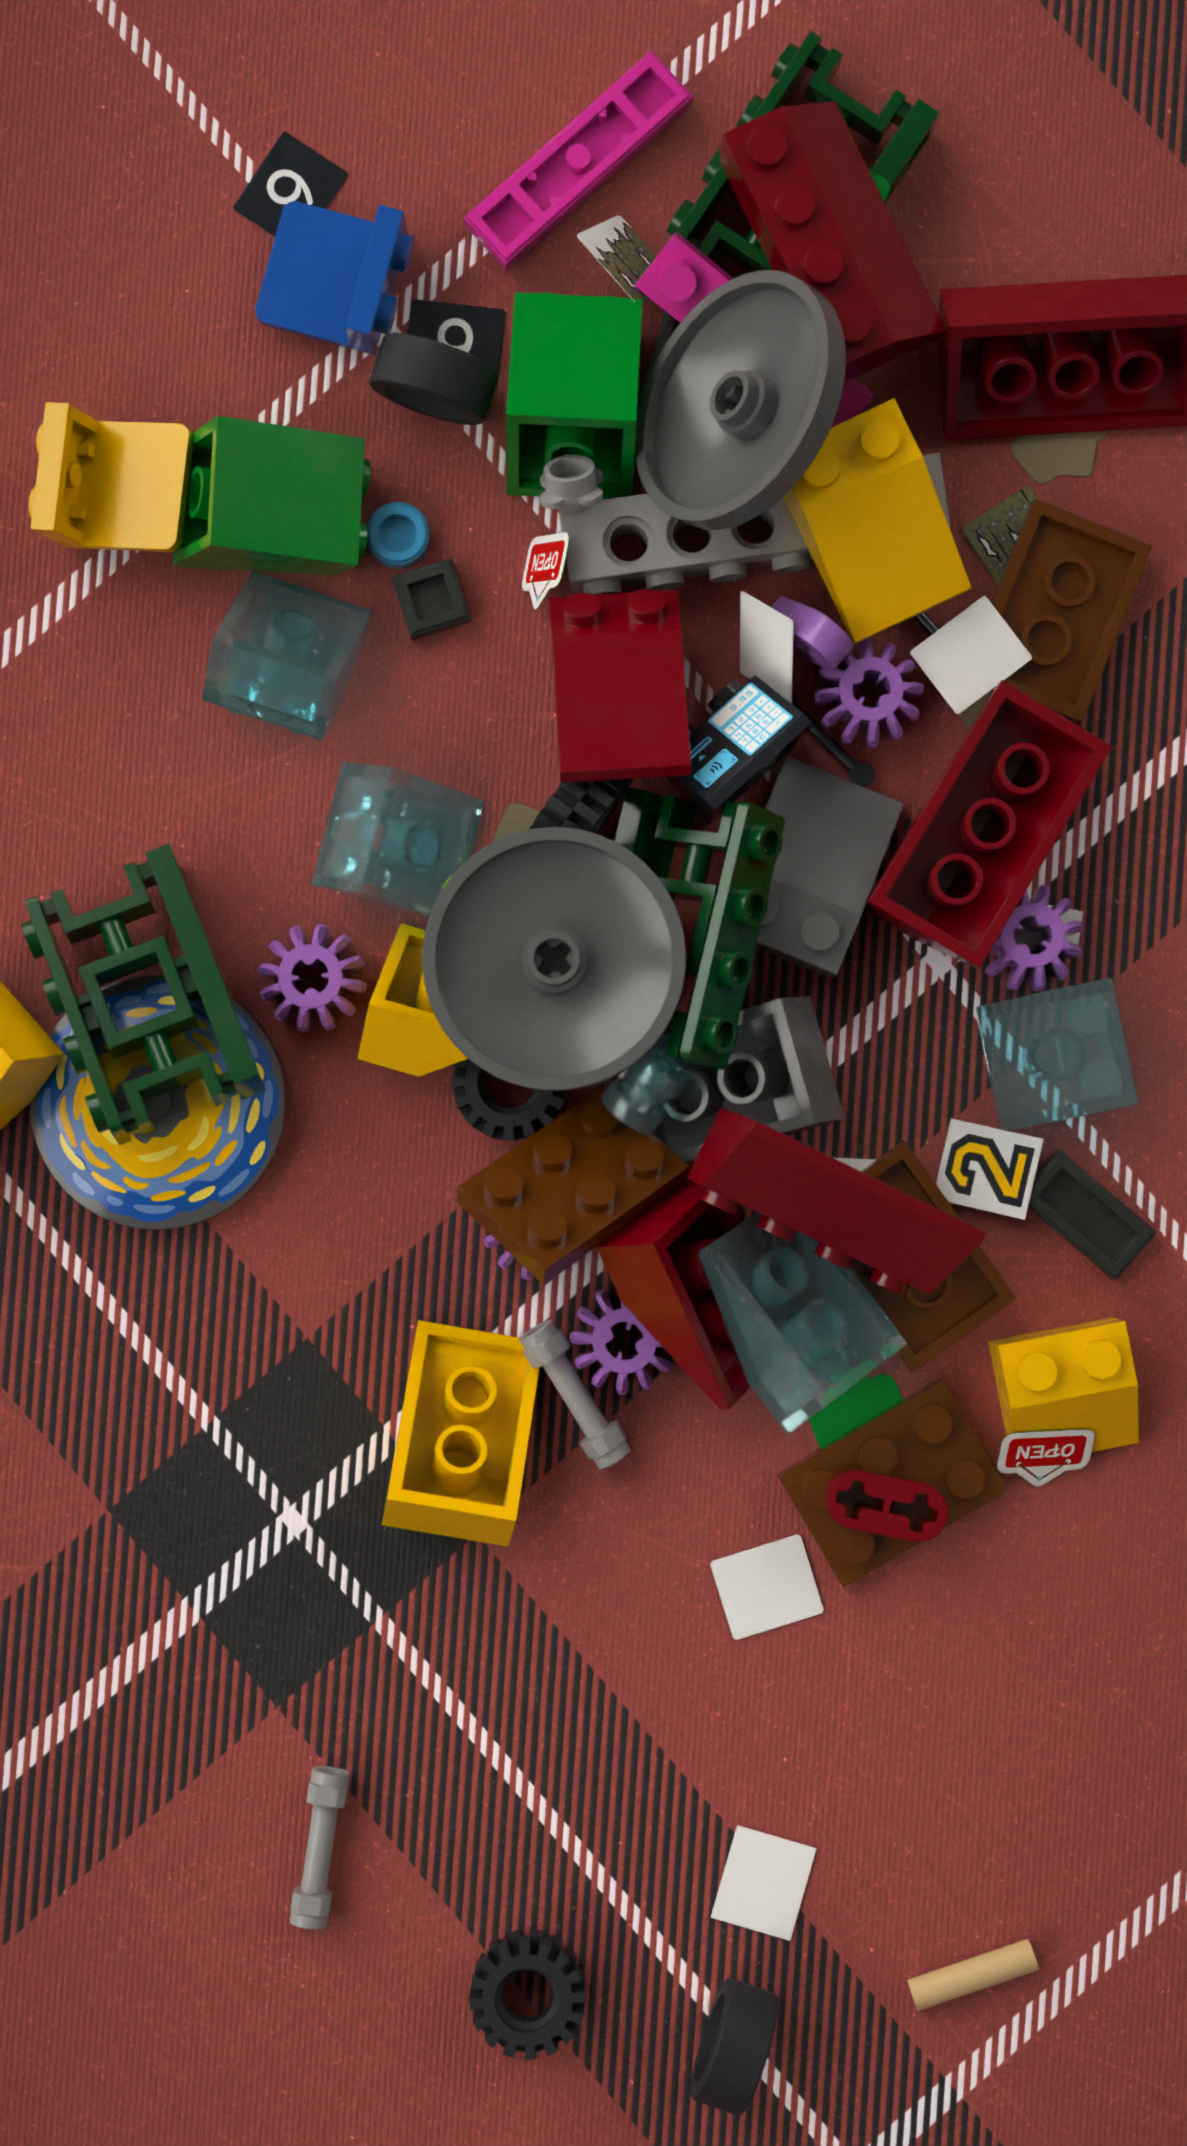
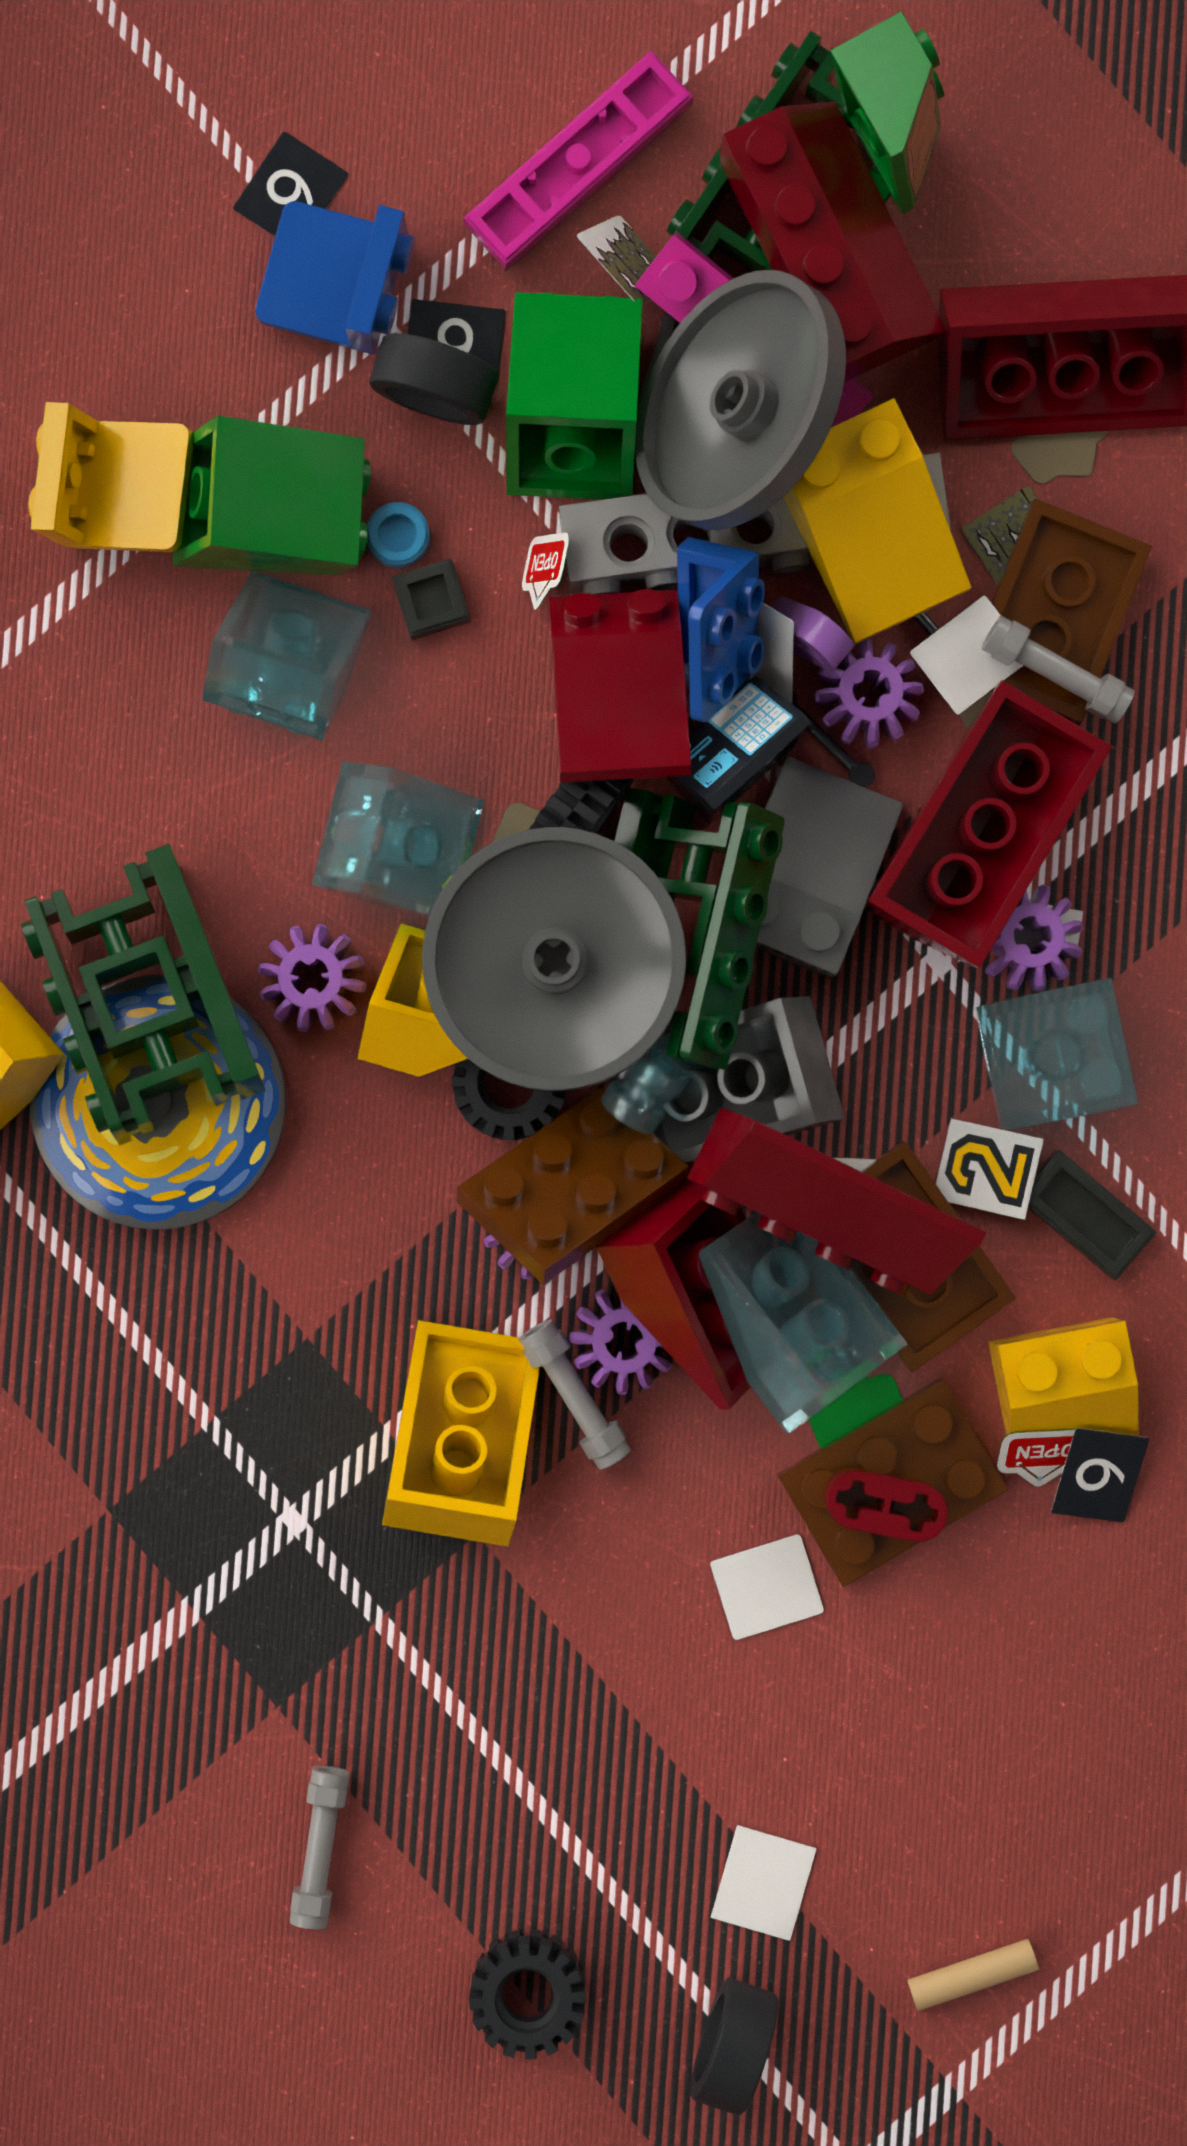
light grey plate [539,455,603,512] -> none
none -> blue bracket [677,537,765,722]
none -> green slope [830,11,945,215]
none -> light grey bar [981,615,1135,724]
none -> black sticker [1051,1428,1149,1522]

